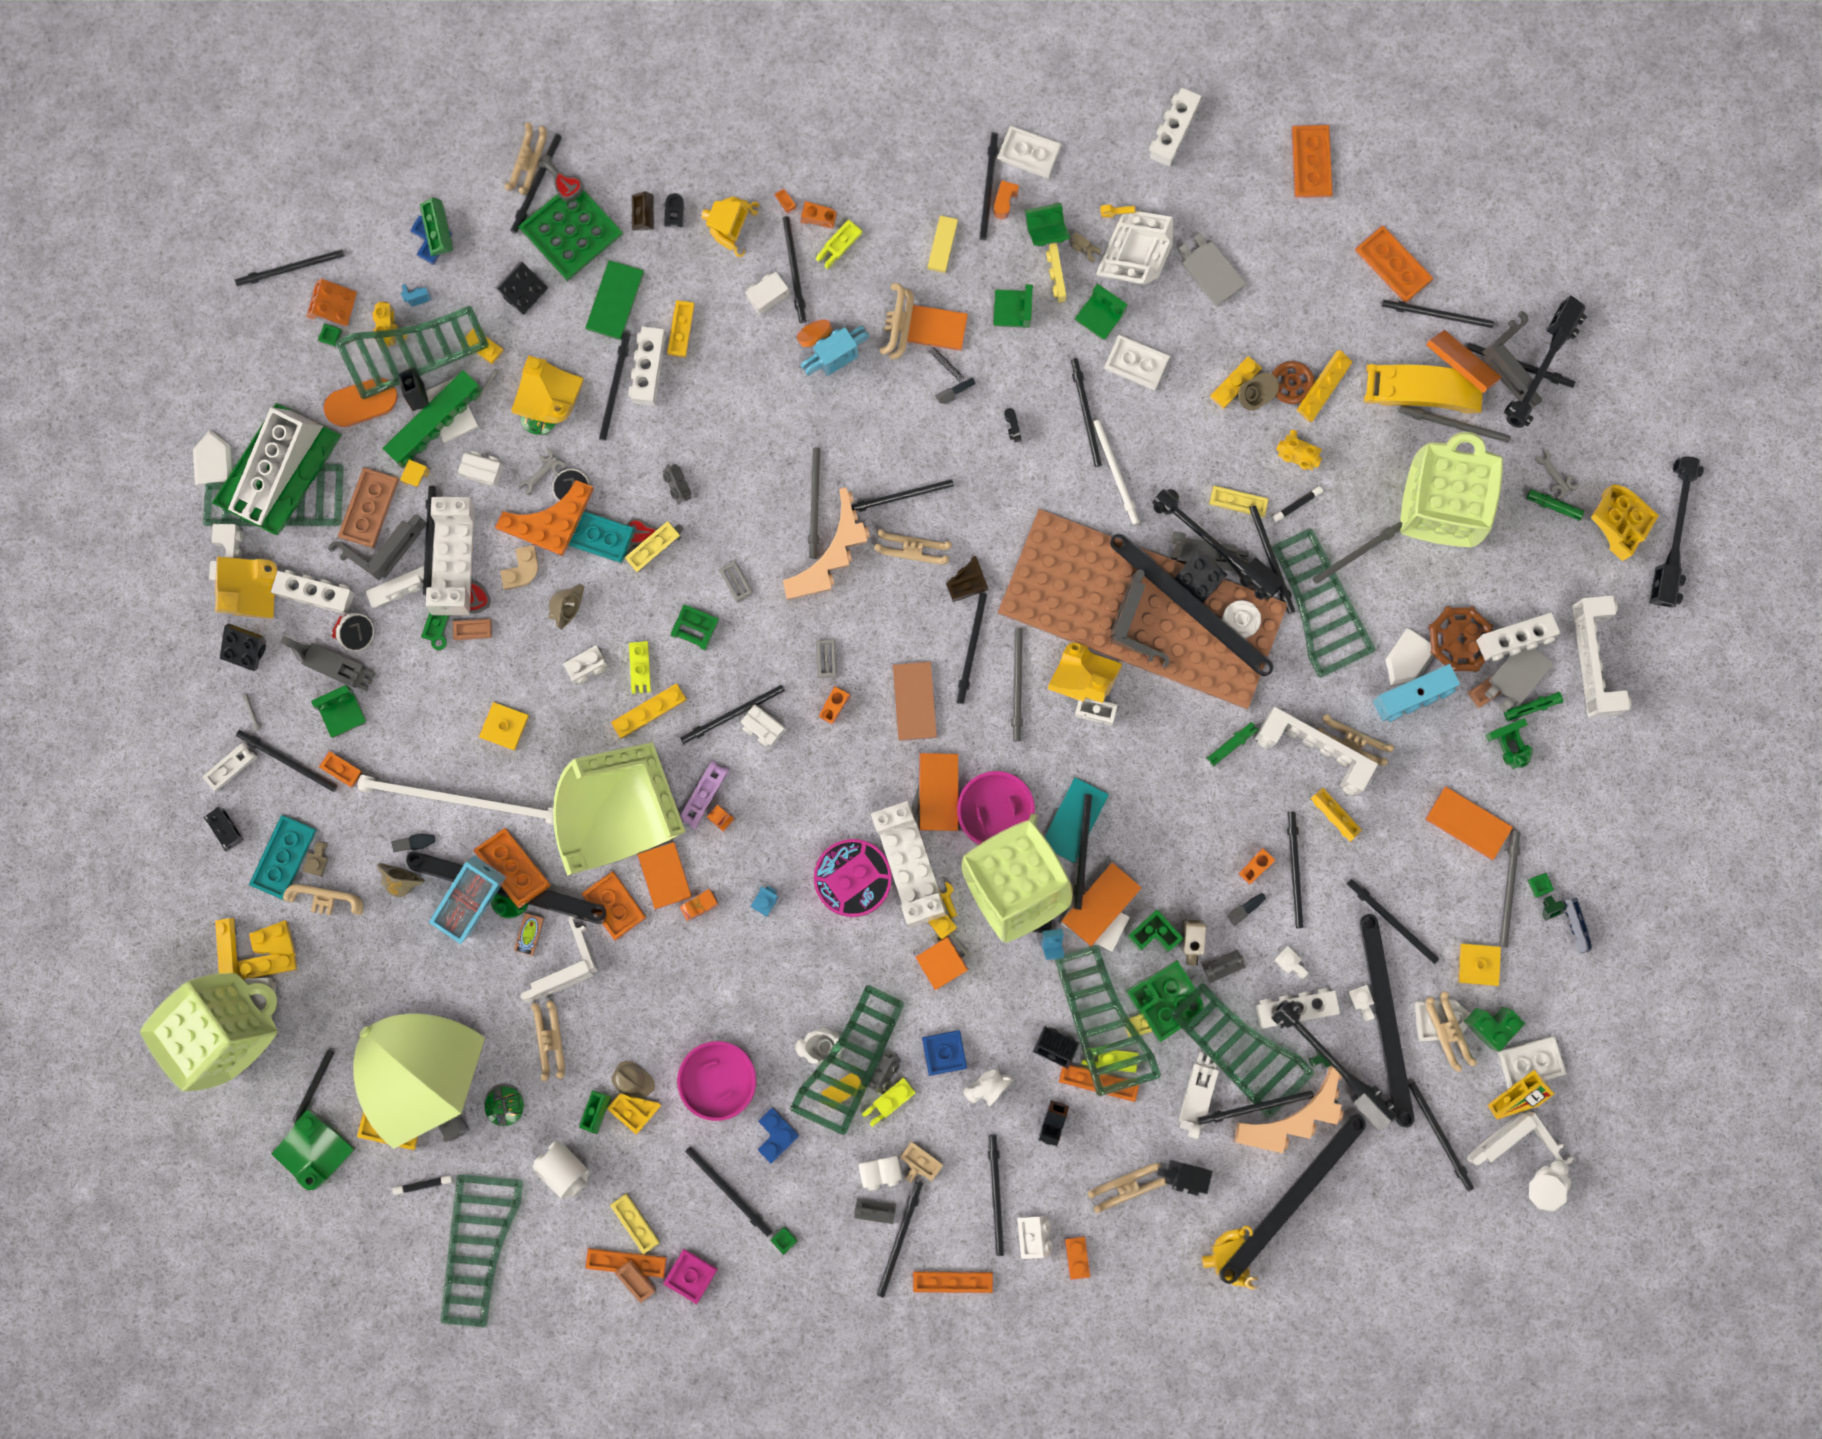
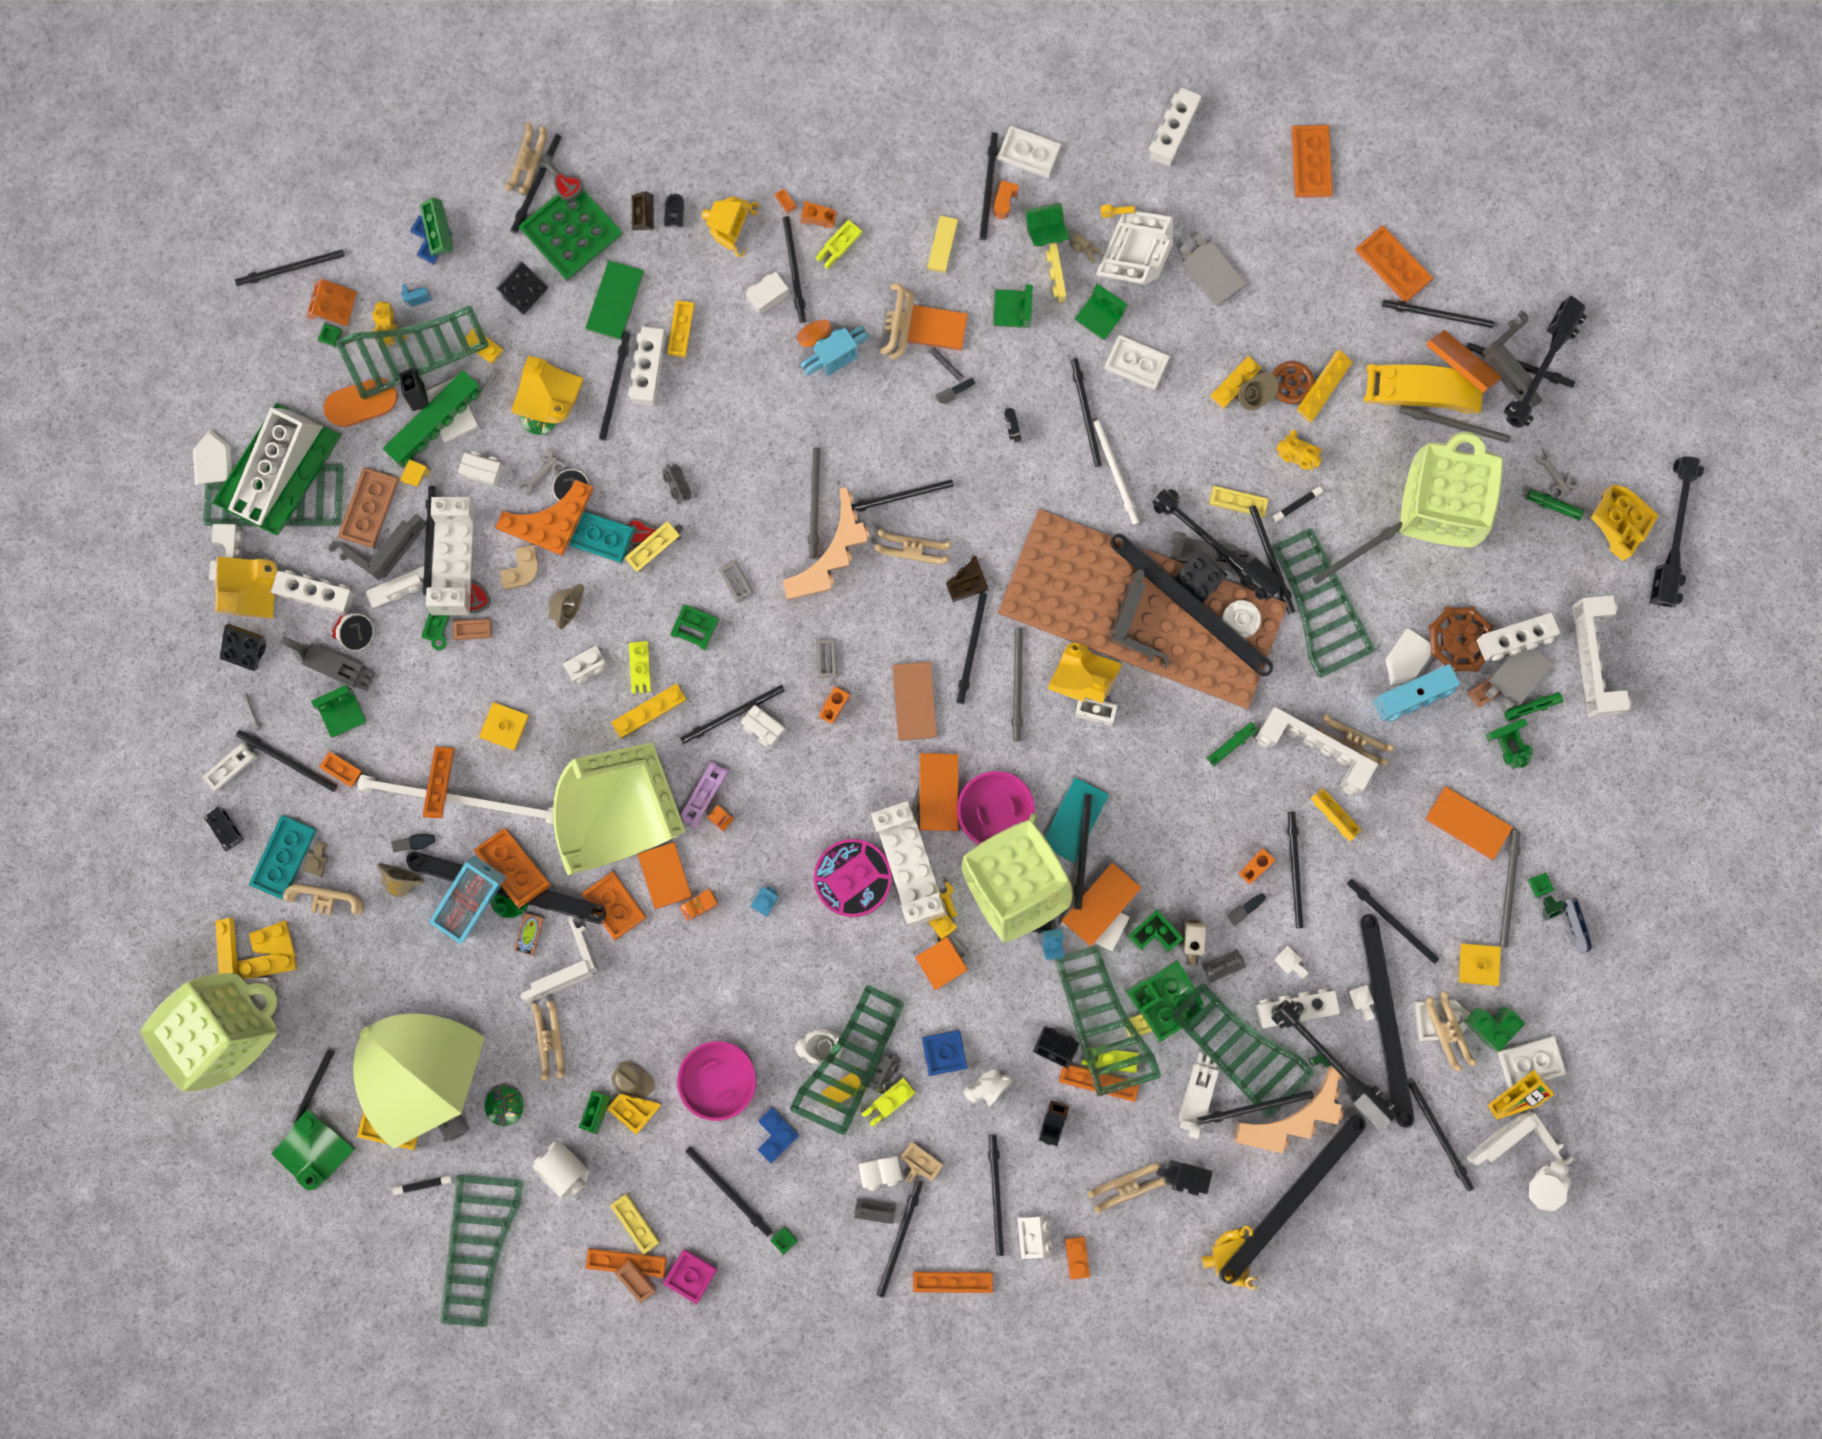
none -> orange tile [422,746,455,819]

